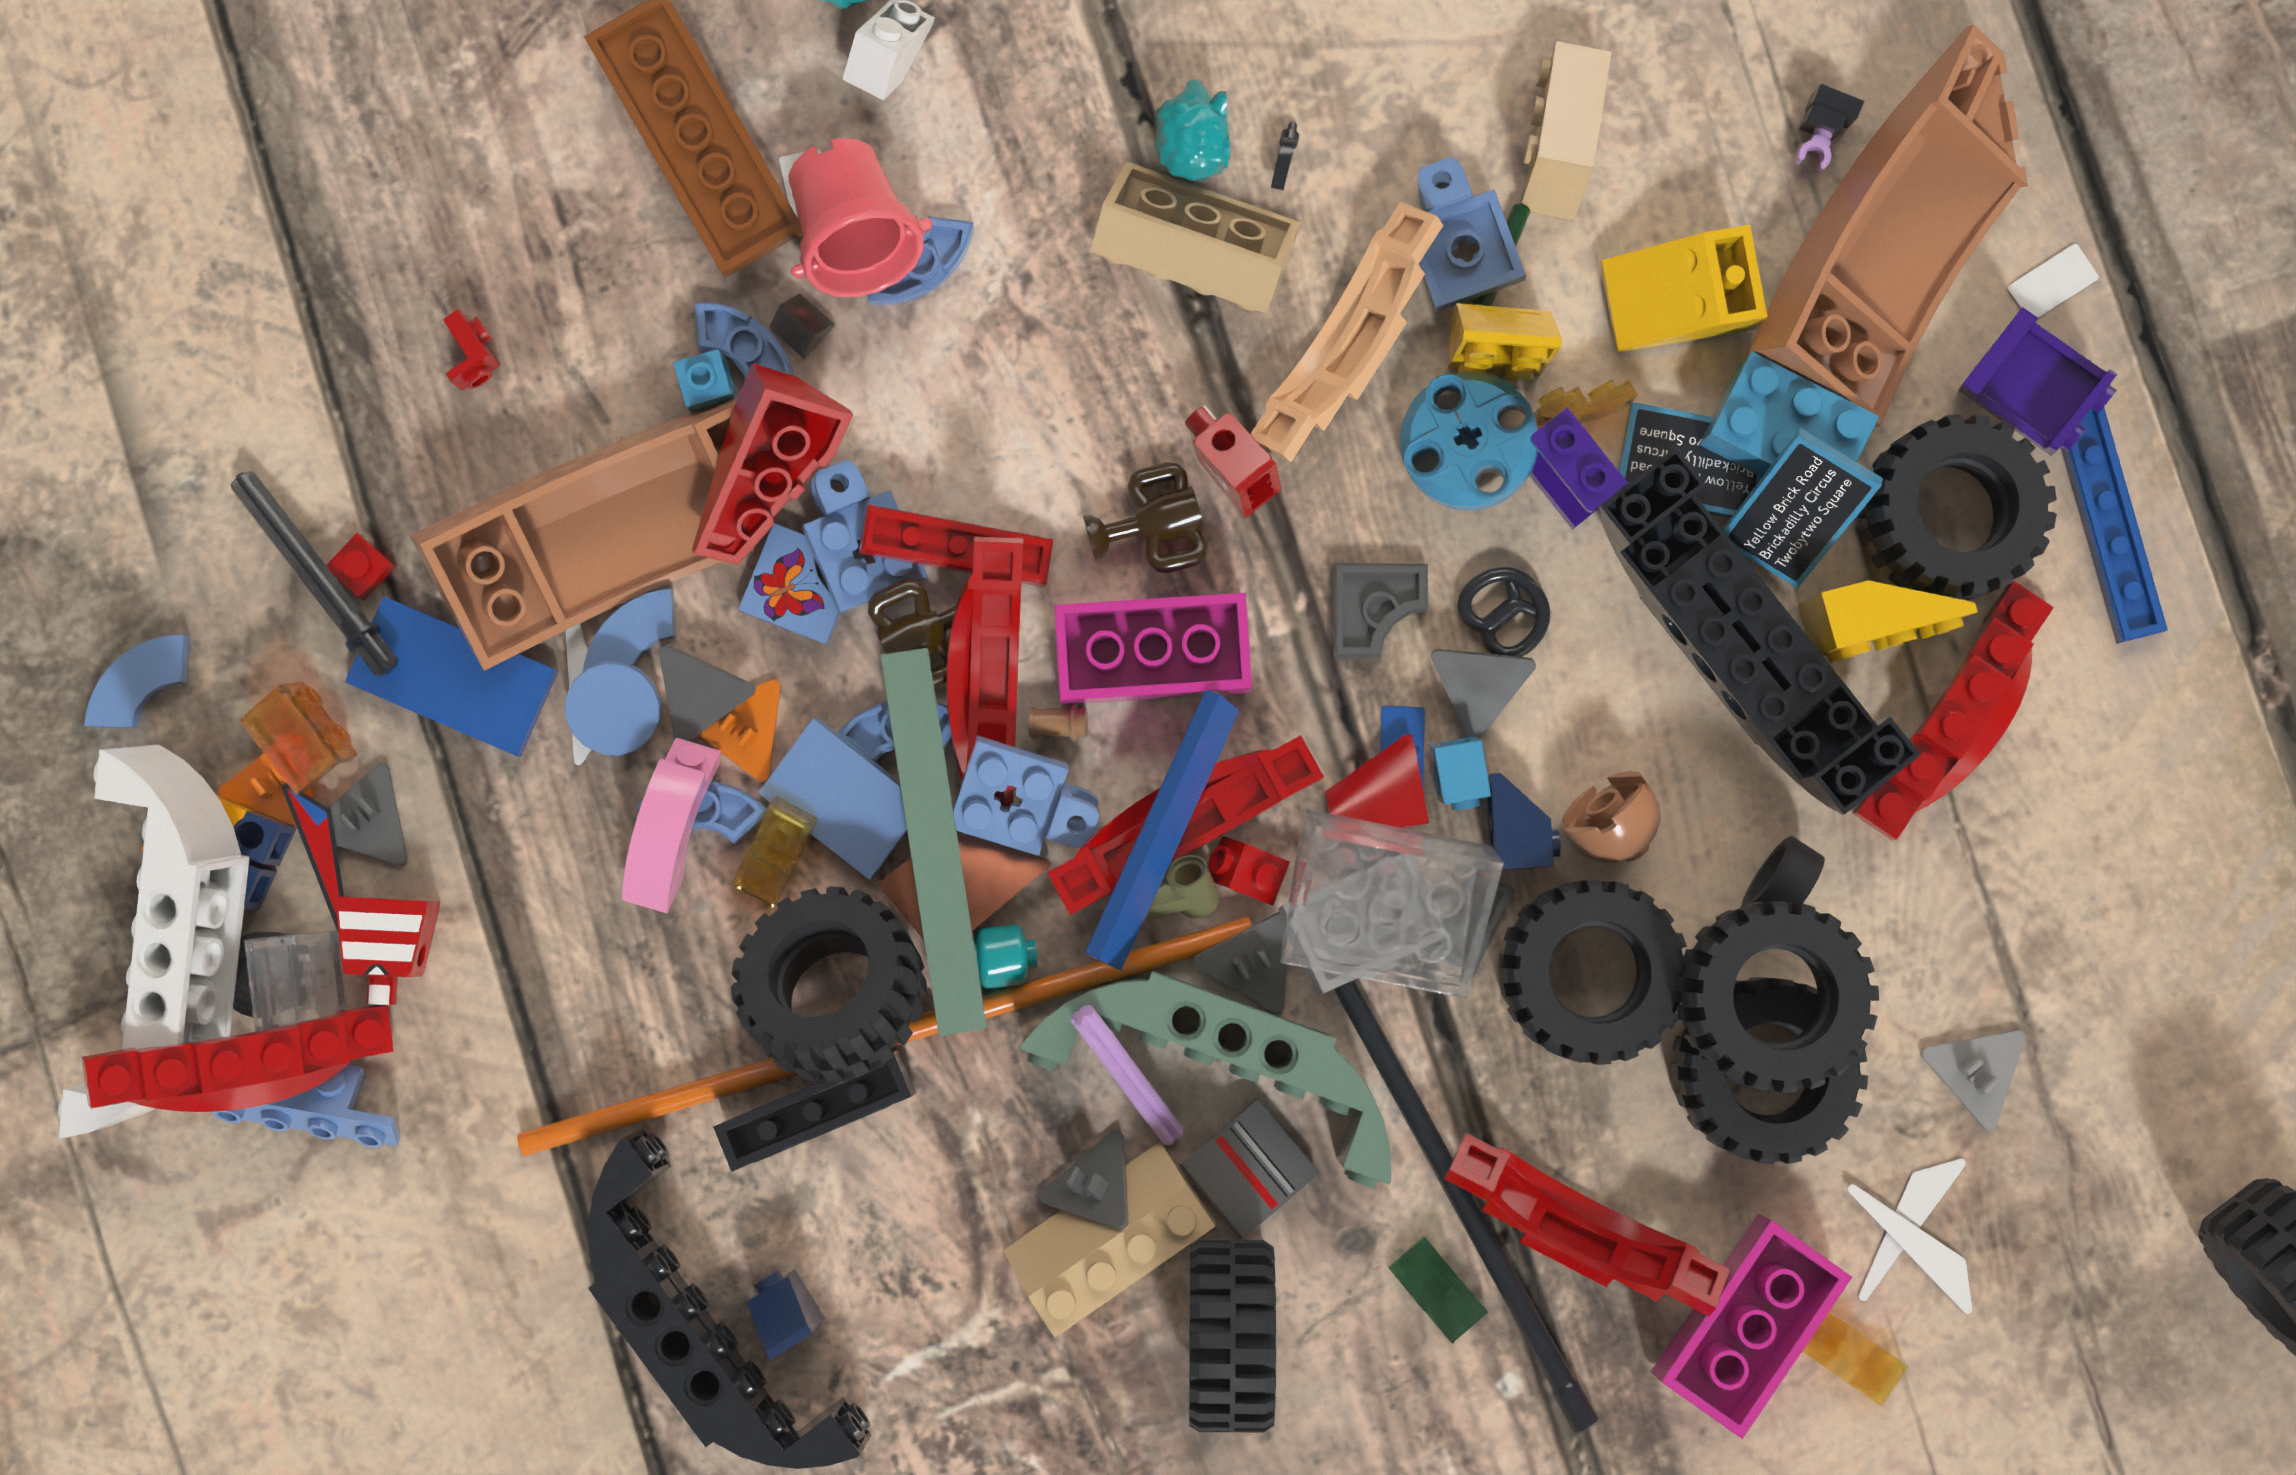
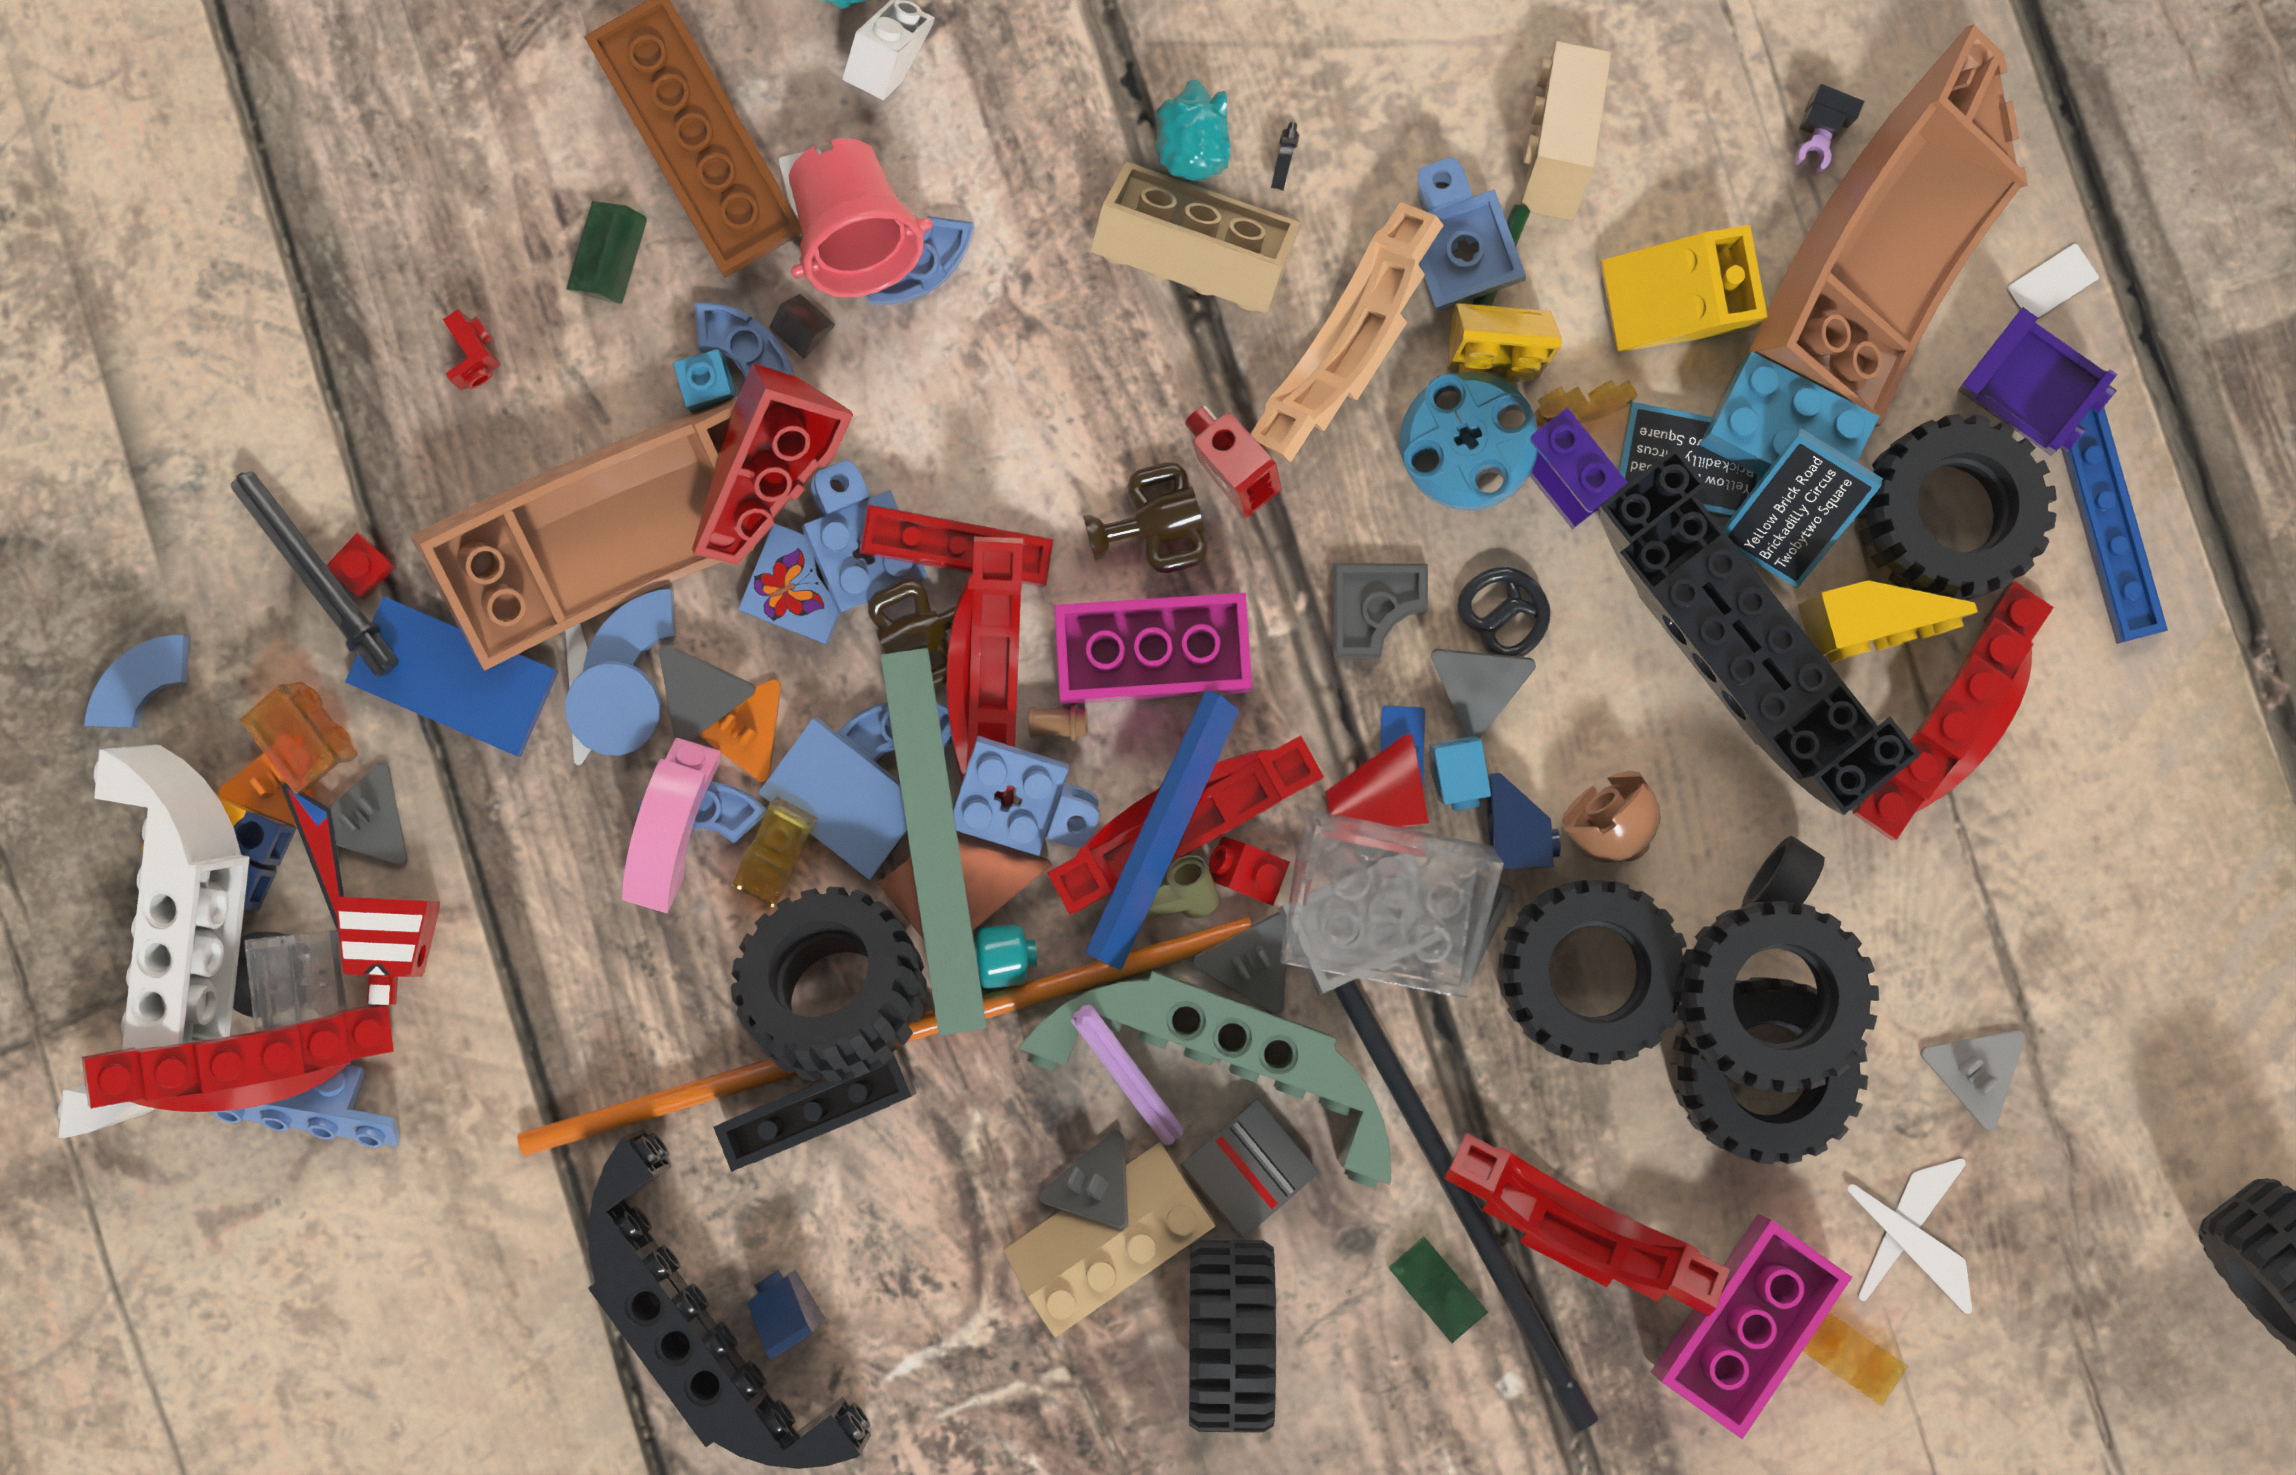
none -> clear green slope [566,201,647,304]

